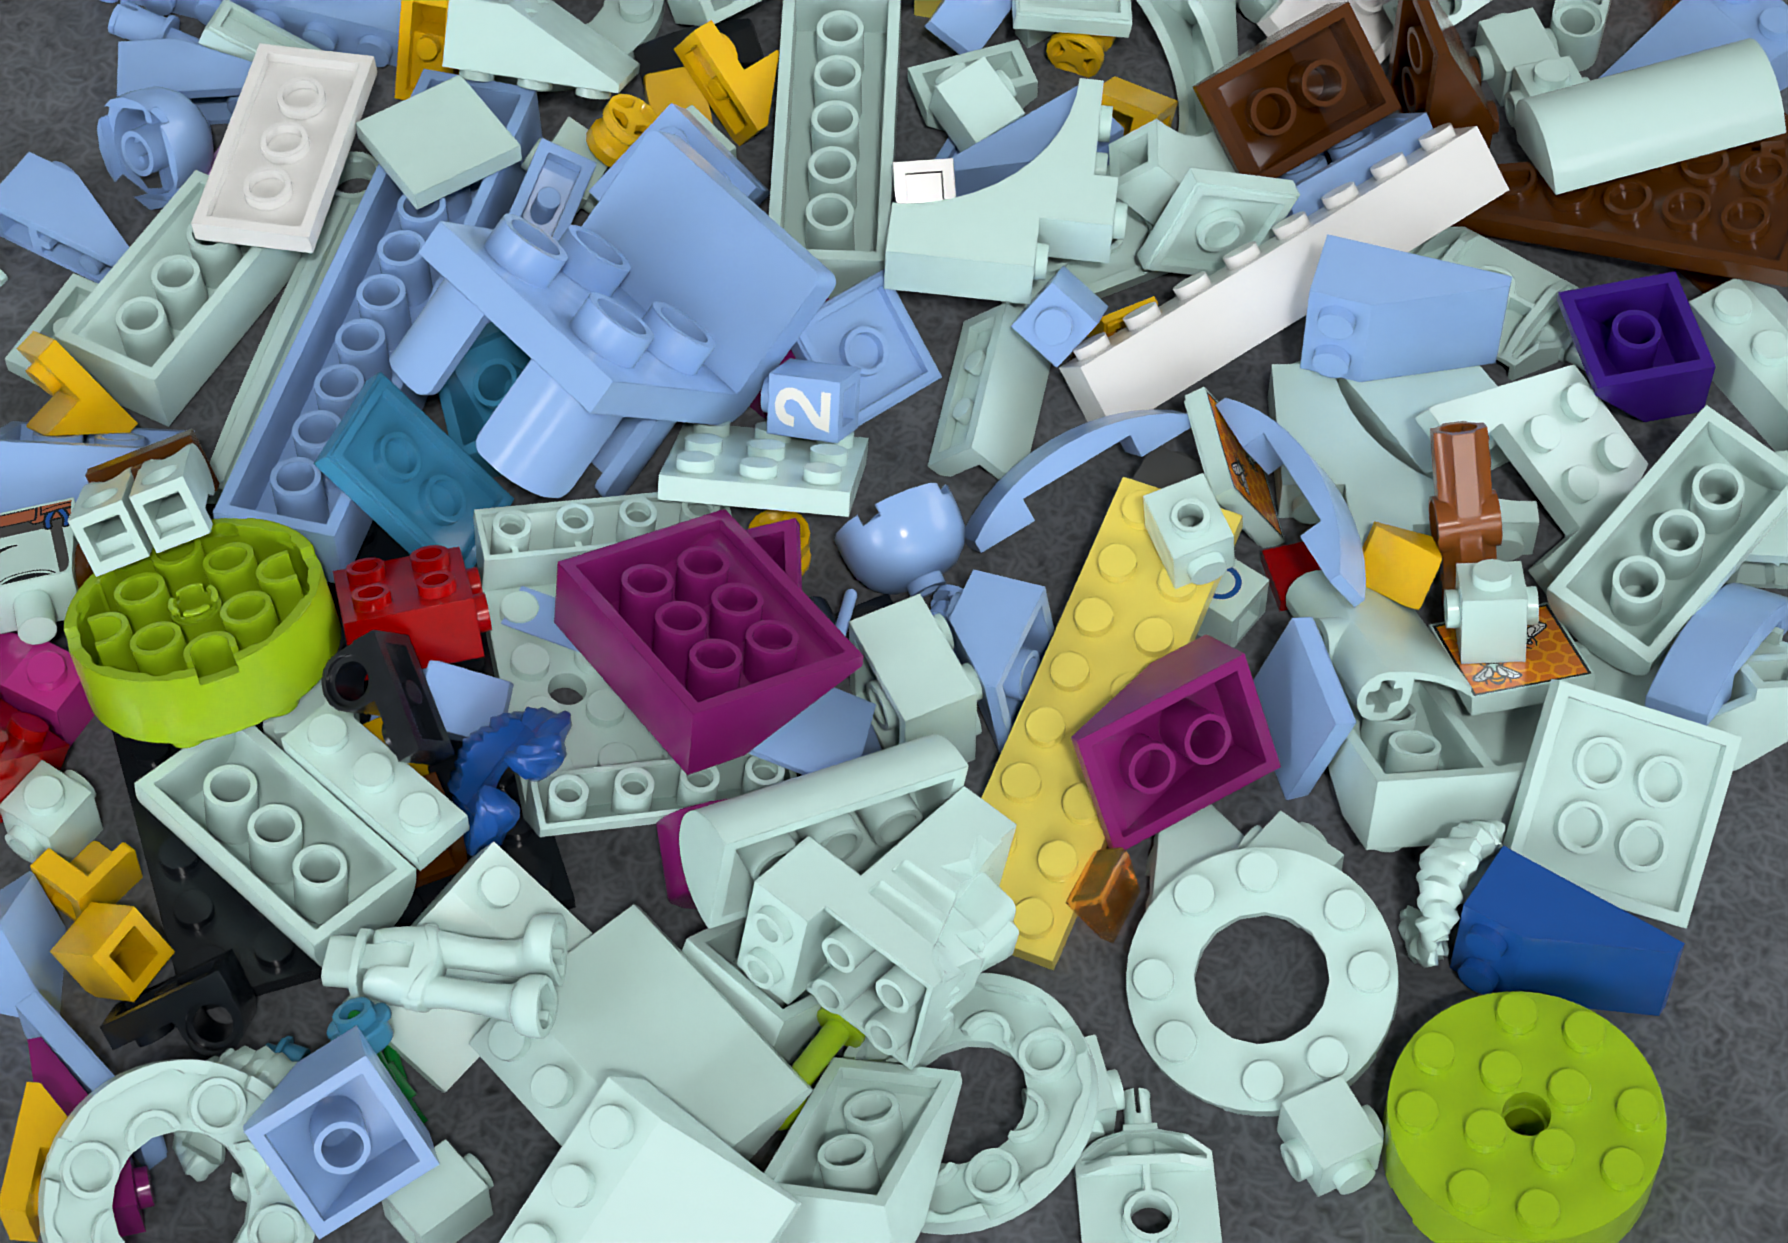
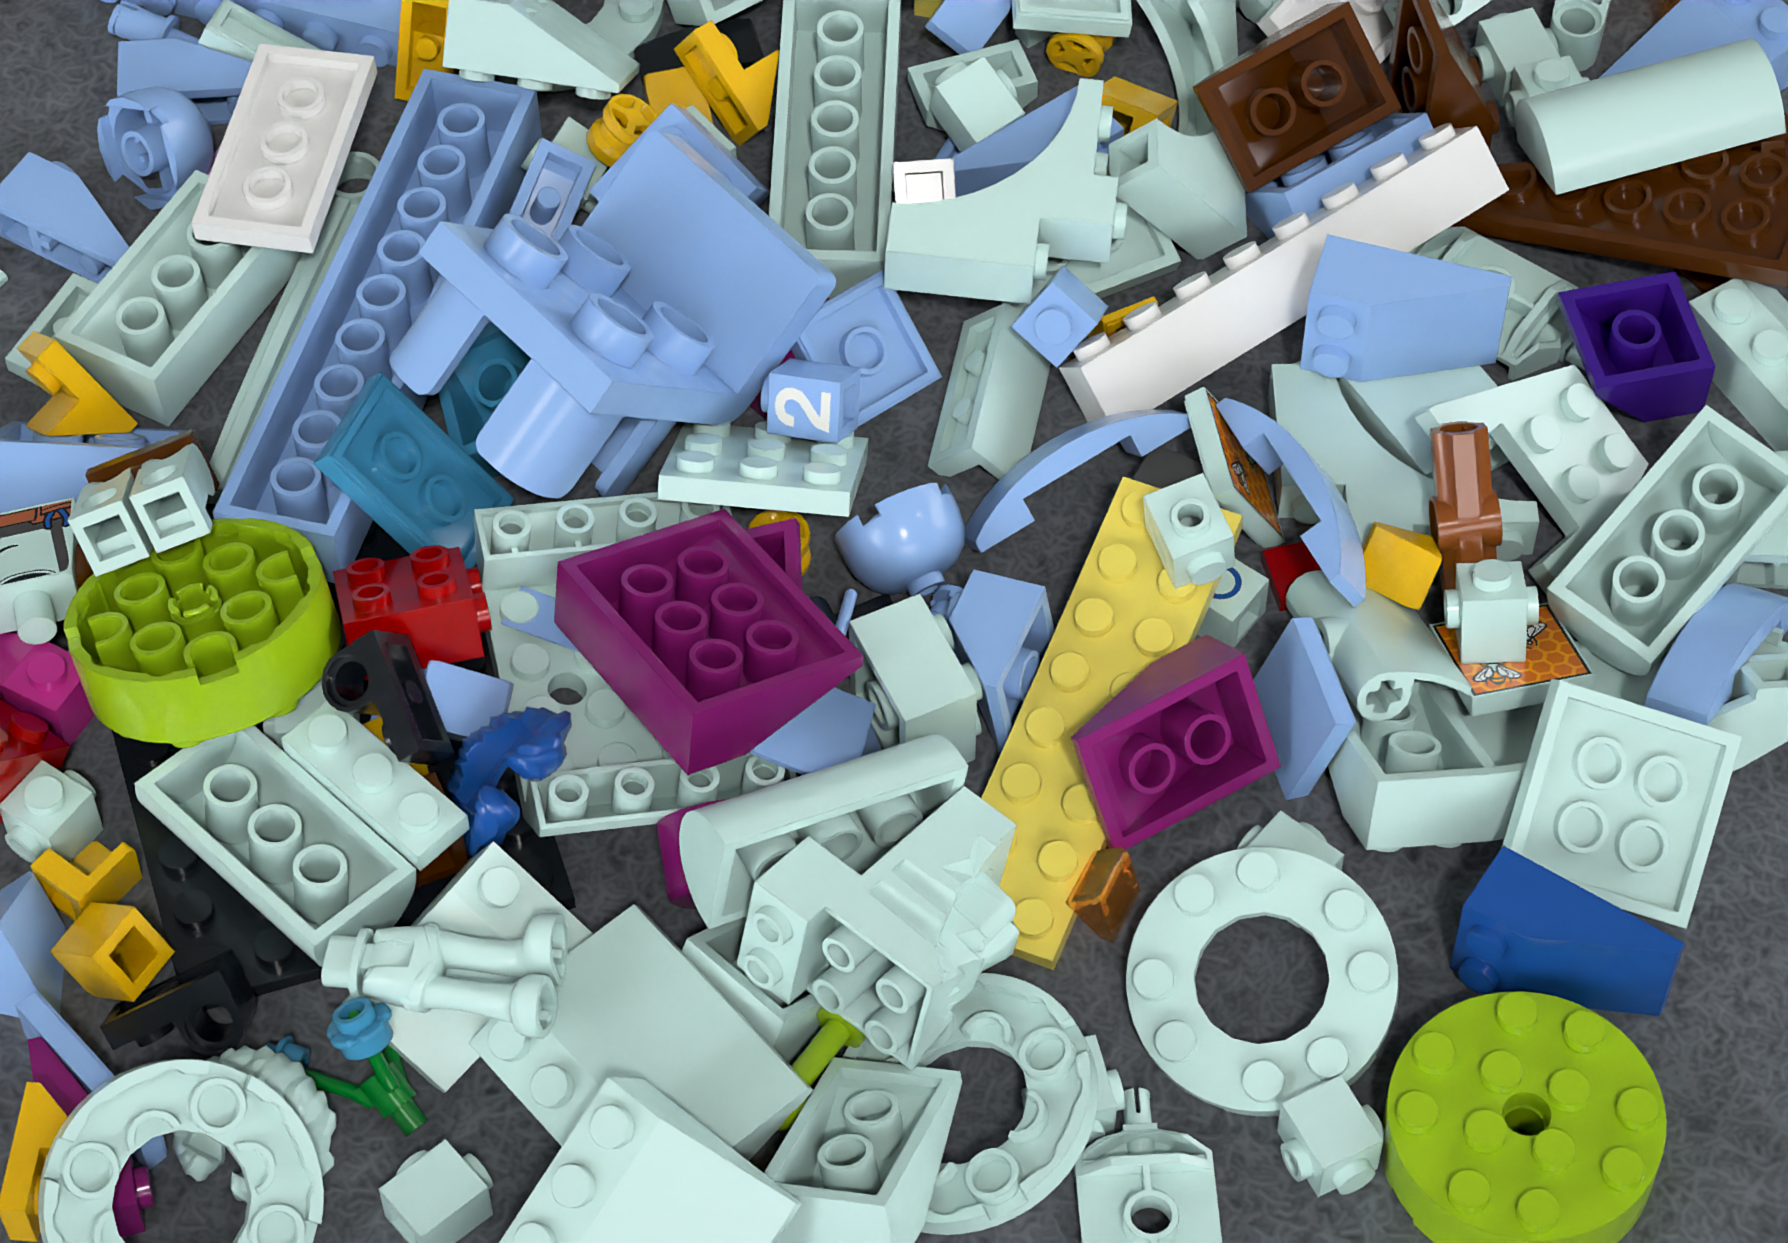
light blue slope [243,1025,439,1240] -> none
light aqua tile [355,75,522,210] -> none
light aqua tile [1137,167,1300,277] -> none
light aqua slope [1145,804,1245,911] -> none
light aqua piece [1398,820,1506,969] -> none

